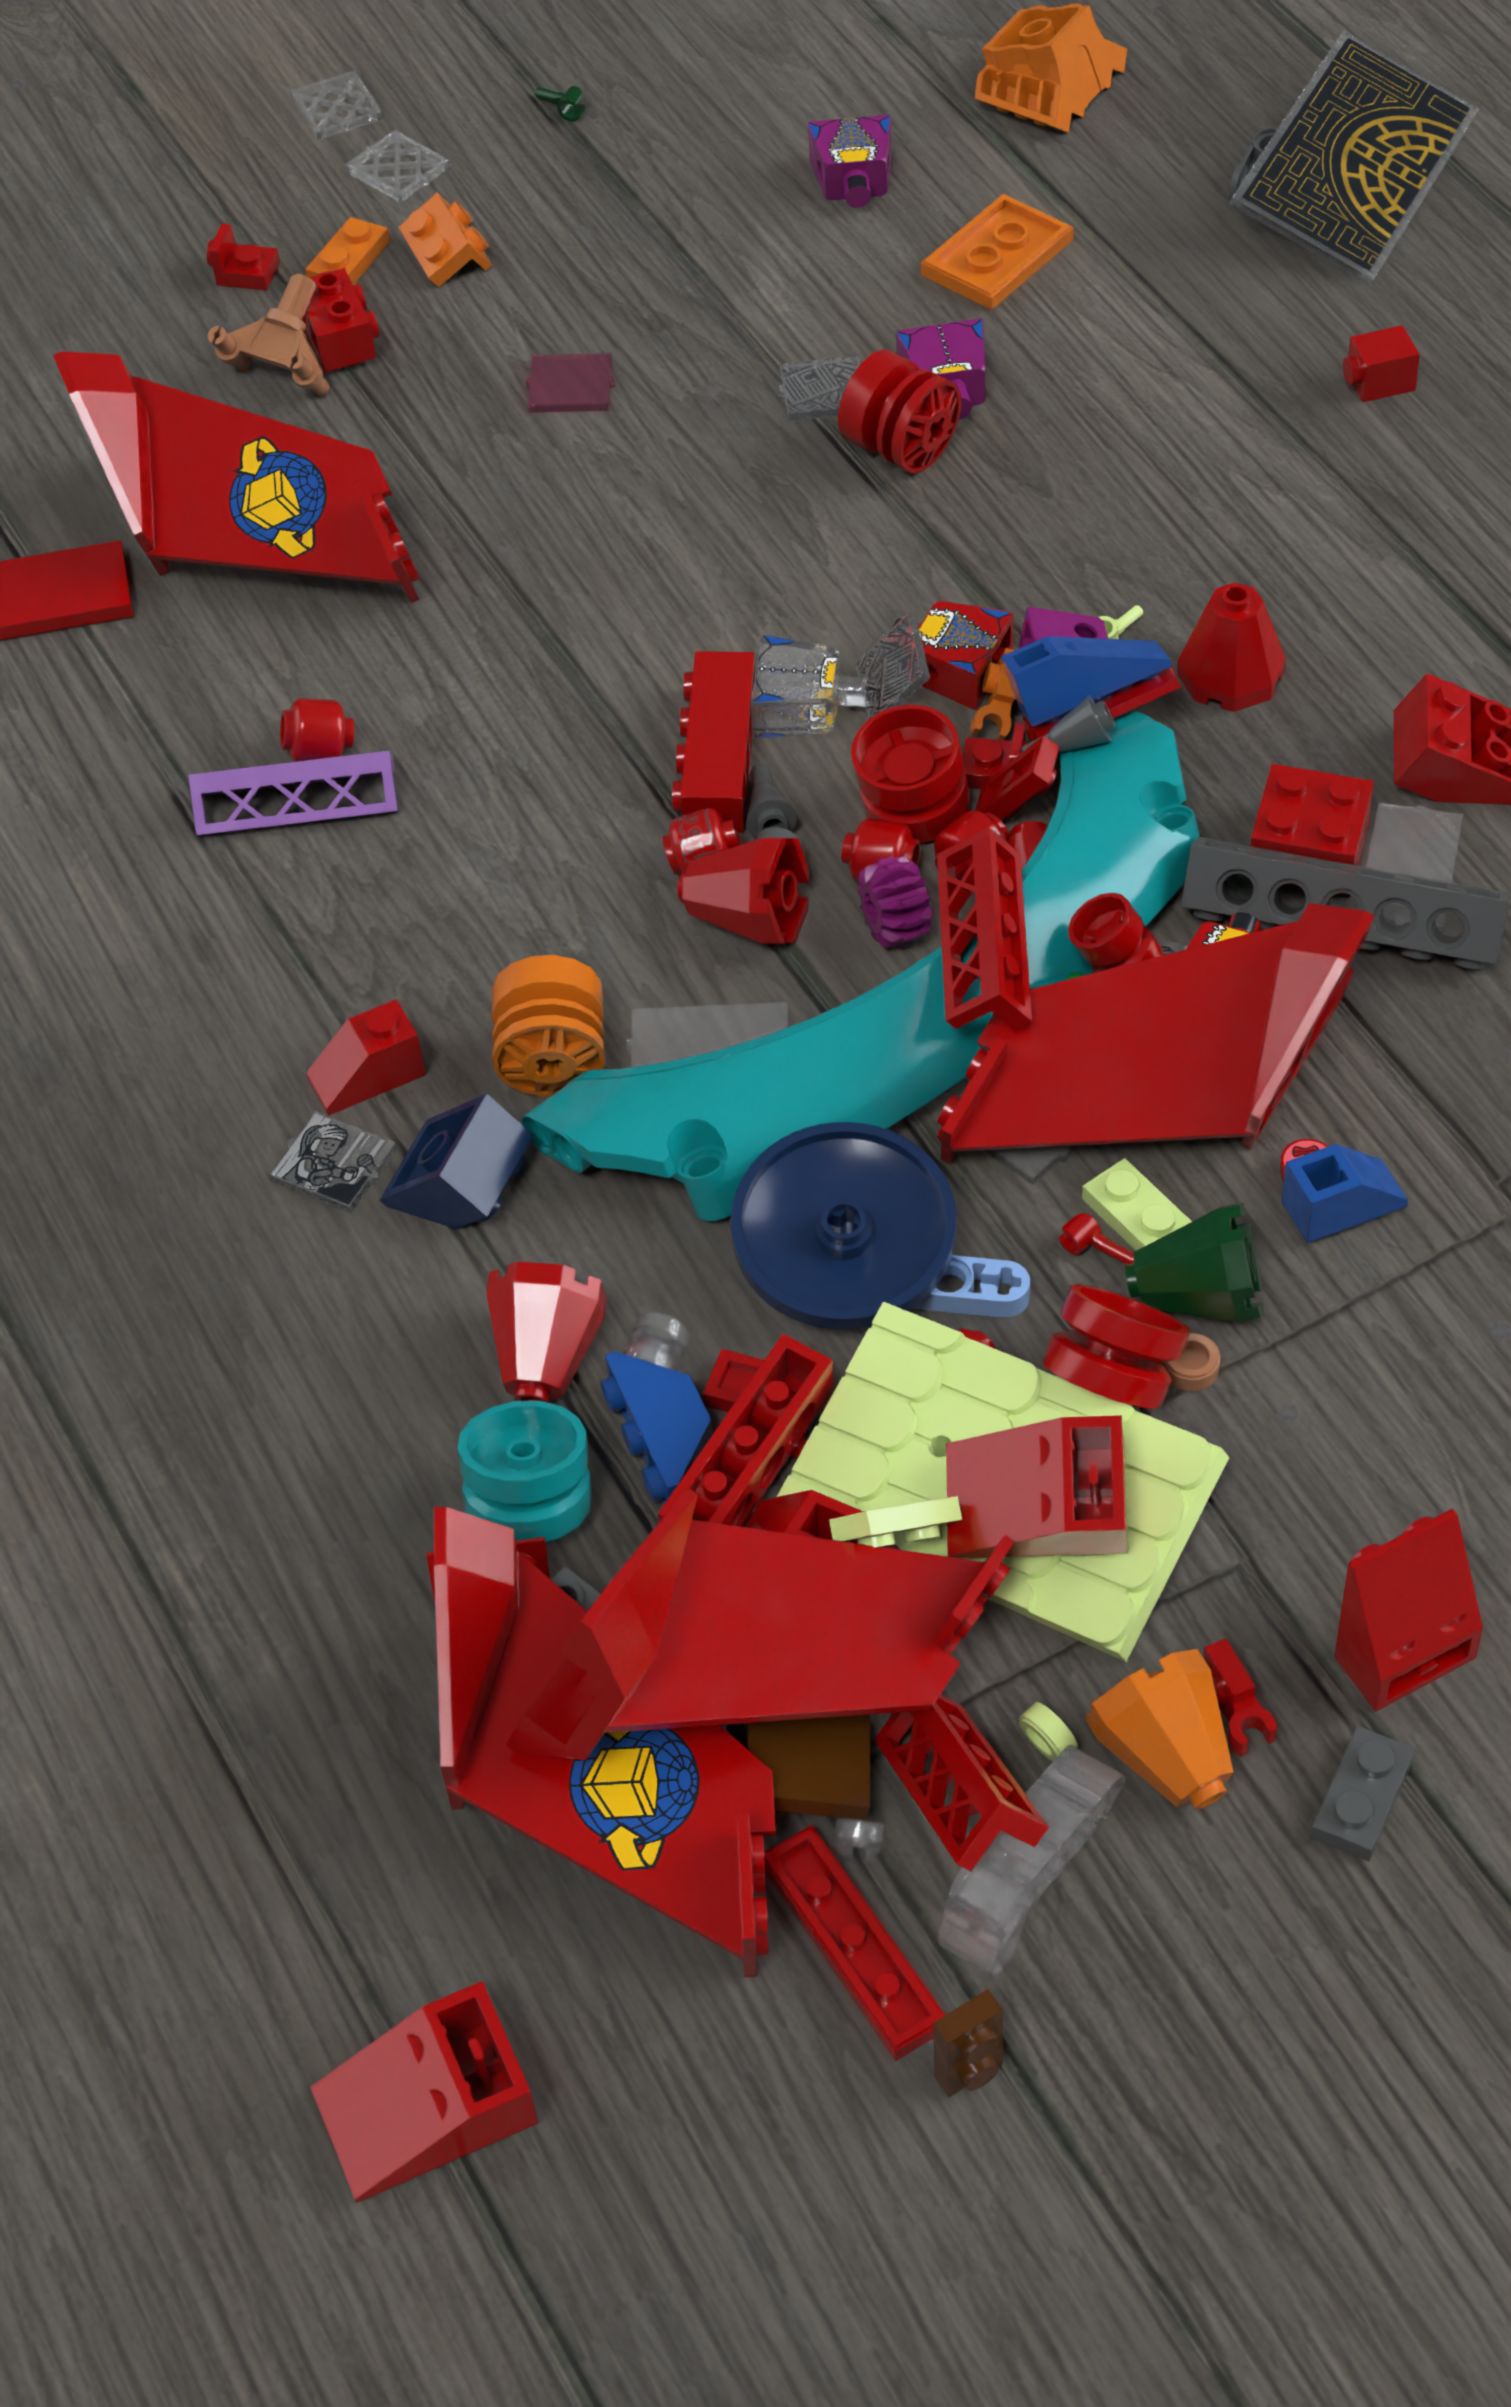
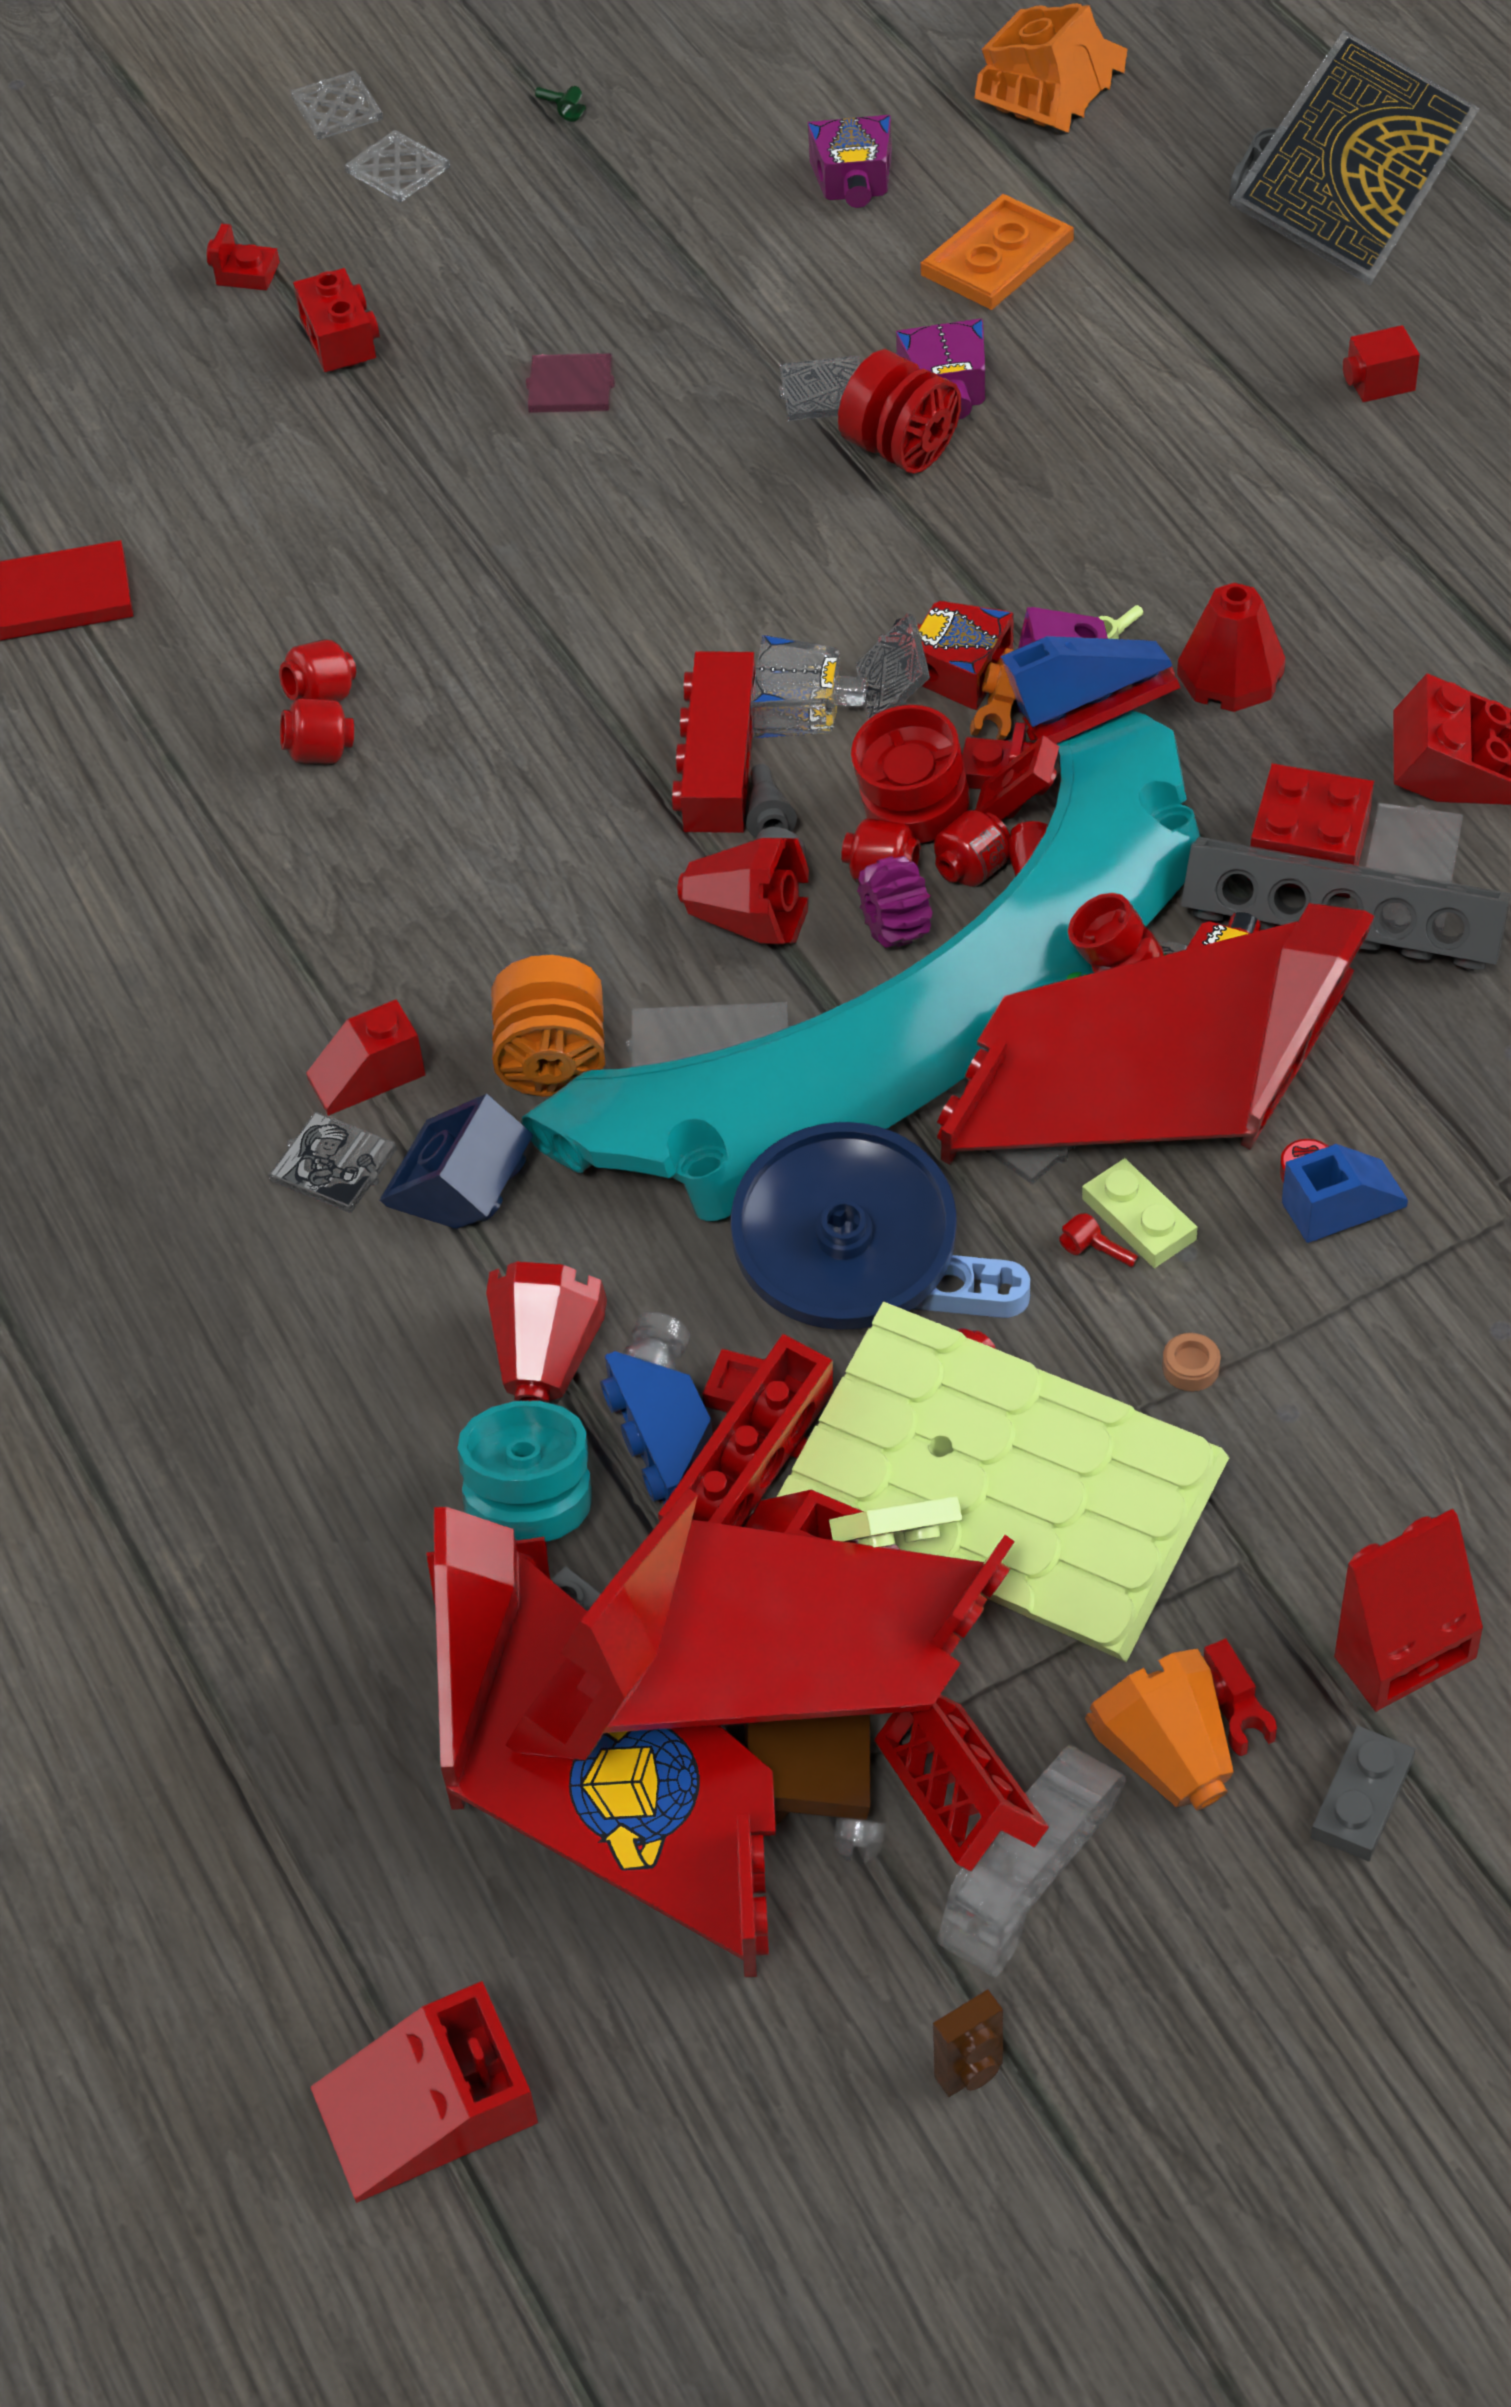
red piece [53,351,420,603] -> none
medium lavender fence [188,751,398,836] -> none
nougat axle [208,273,329,397] -> none
orange plate [305,217,390,285] -> none
orange bracket [398,192,492,287] -> none
red head [662,808,742,875] -> none
red tile [764,1825,946,2062] -> none
red fence [937,827,1032,1030] -> none
red slope [946,1415,1128,1559] -> none
yellowish green tile [1019,1702,1078,1763] -> none
dark grey cone [1021,695,1116,752] -> none
red wheel [1042,1284,1190,1409] -> none
dark green cone [1125,1203,1264,1321] -> none
none -> red head [279,639,356,702]

